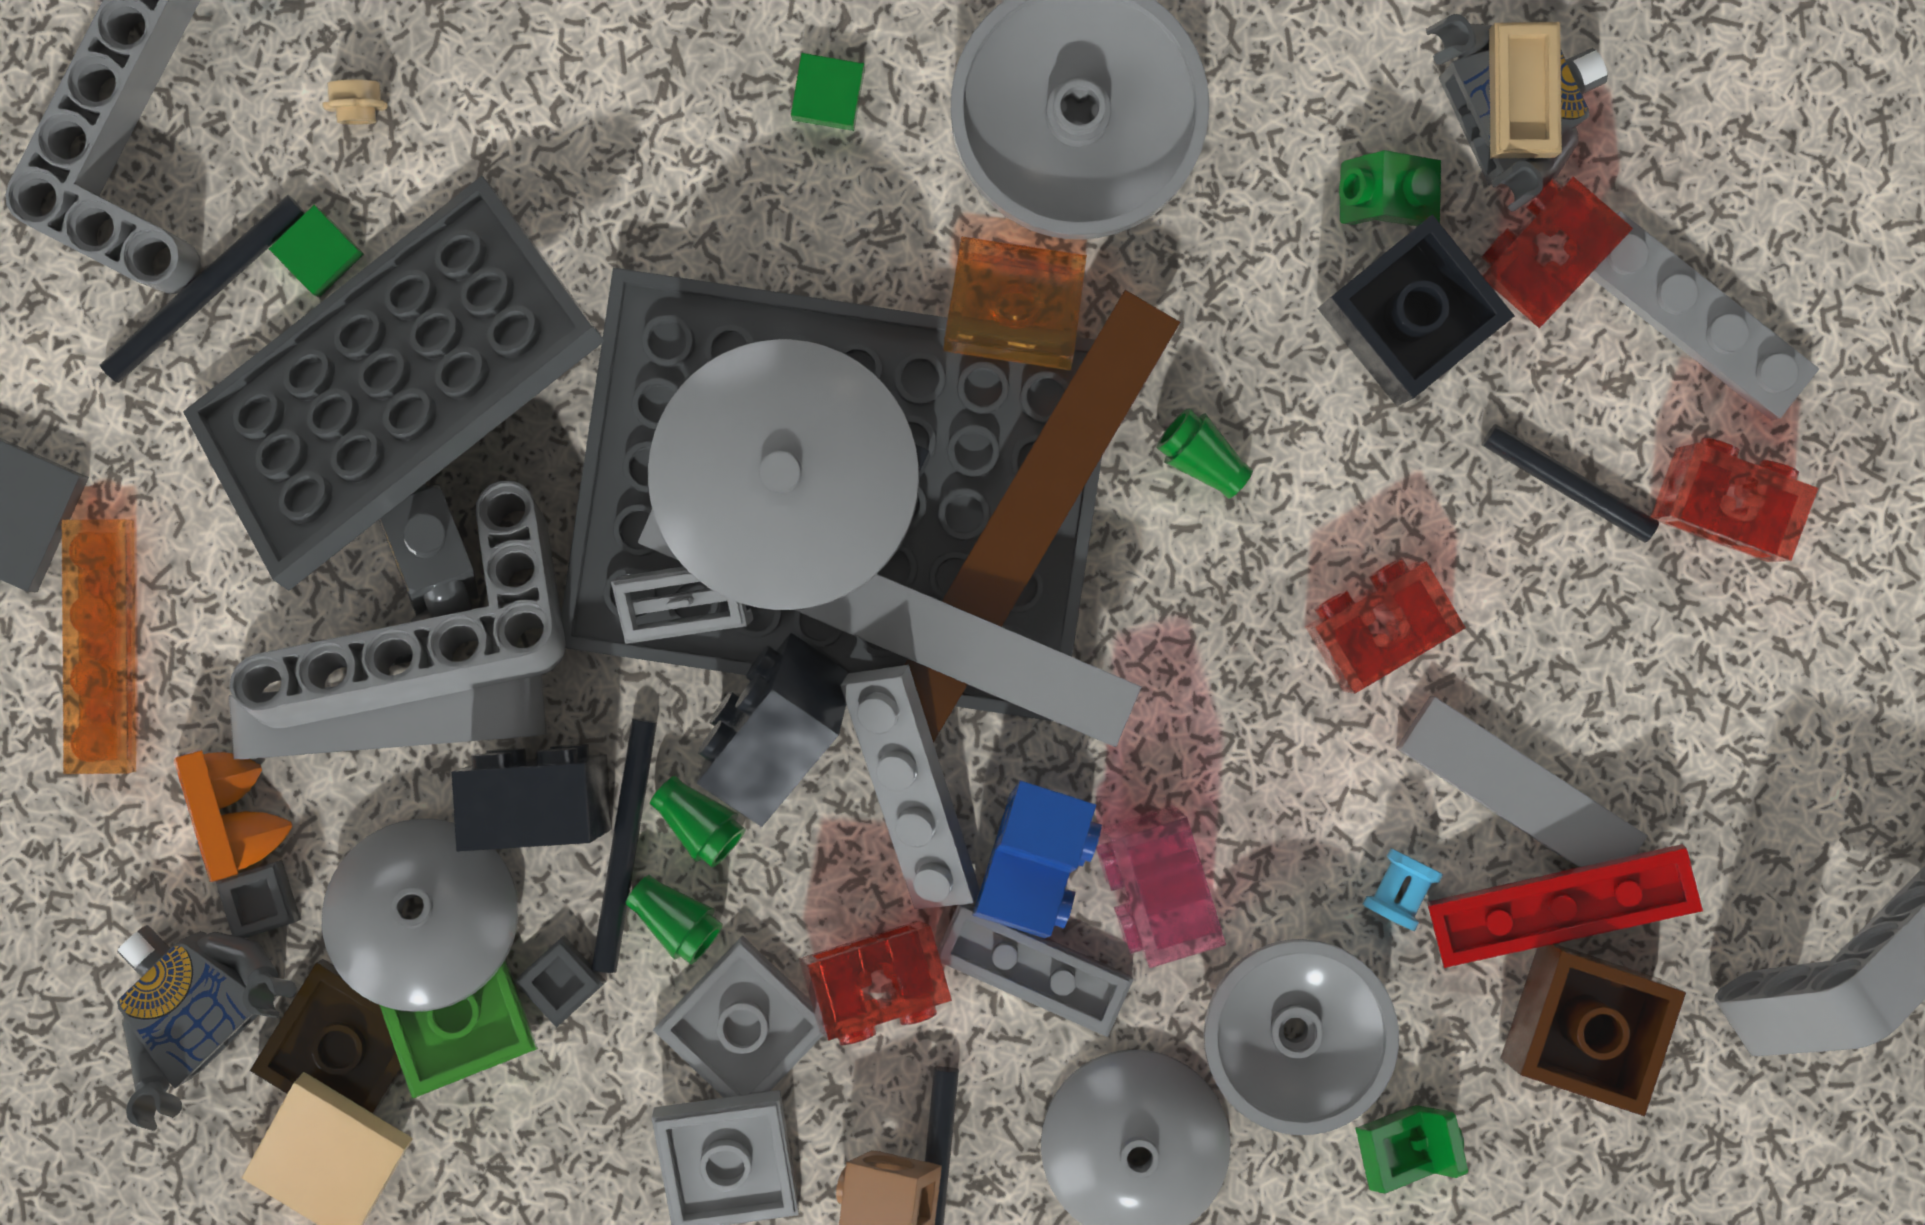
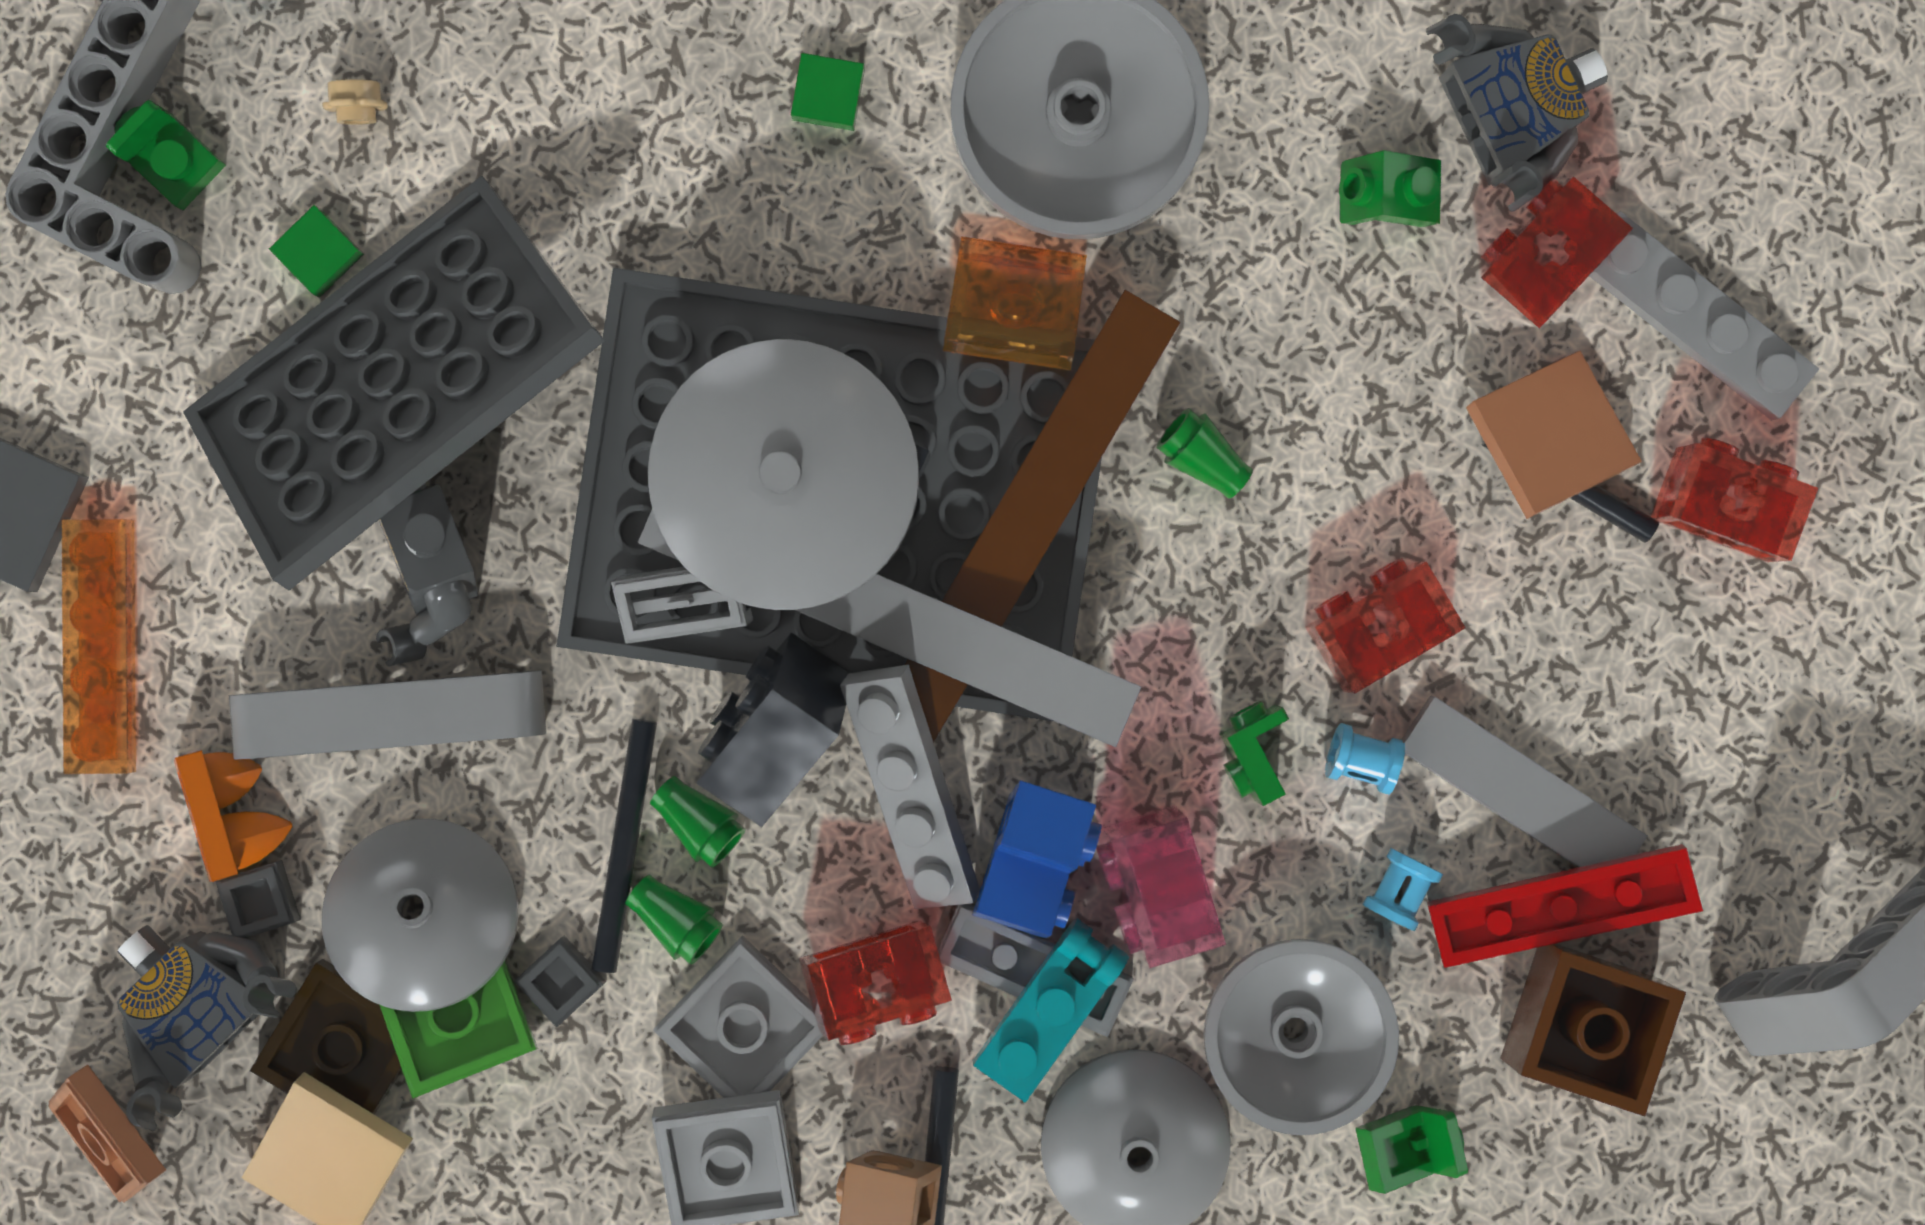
black bar [100,195,306,383] -> none
light grey beam [230,481,566,728] -> none
black brick [451,744,612,852] -> none
black brick [1317,214,1515,406] -> none
tan tile [1489,22,1562,159] -> none
none -> nougat tile [48,1064,166,1203]
none -> green bracket [106,100,226,211]
none -> teal plate [973,918,1130,1103]
none -> green bracket [1219,701,1289,806]
none -> medium azure bush [1325,723,1405,795]
none -> nougat tile [1466,351,1642,519]

